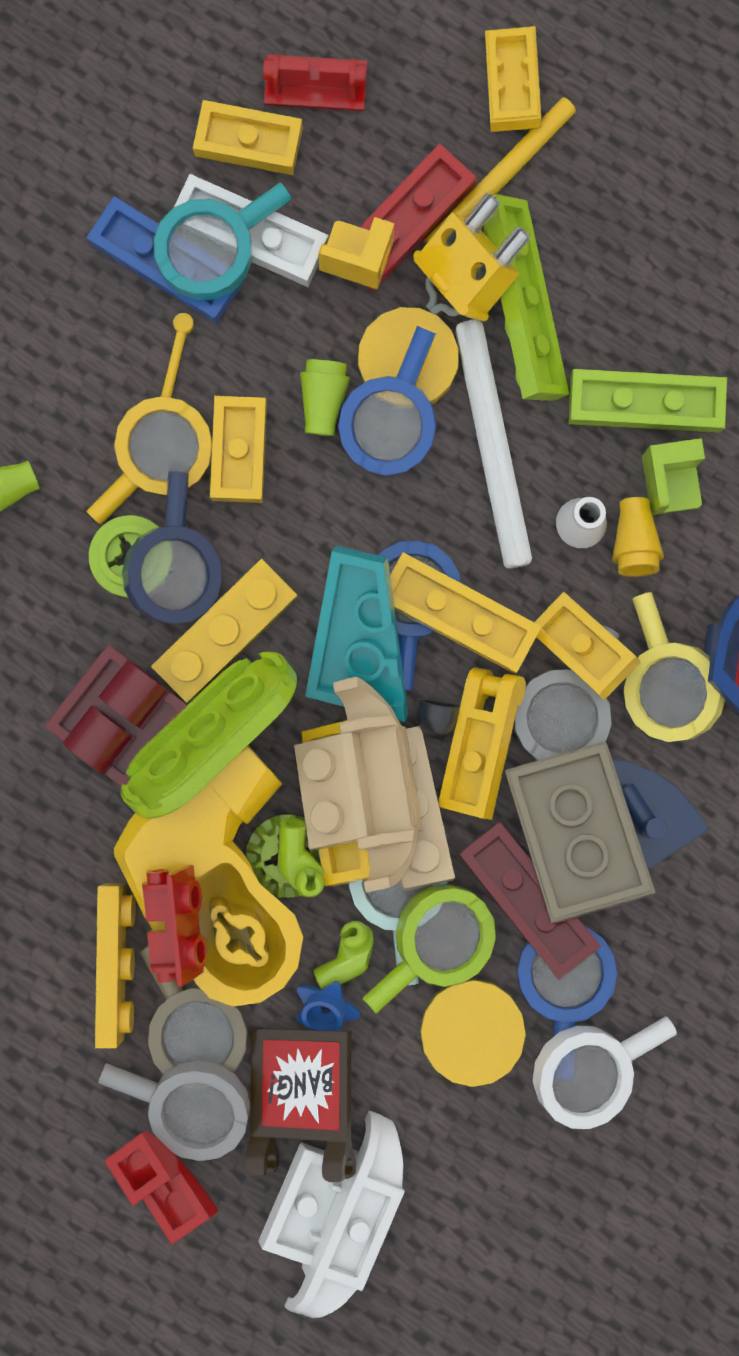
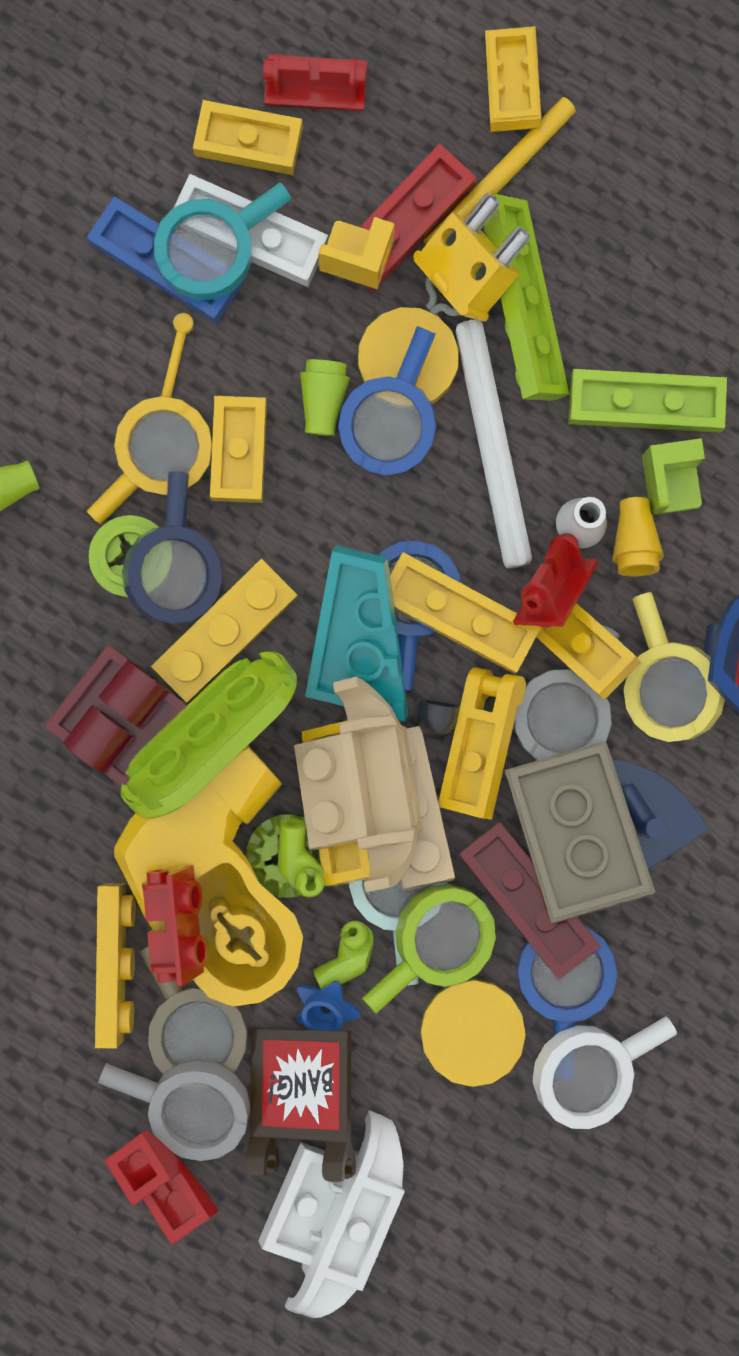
none -> red hinge [513,533,598,628]

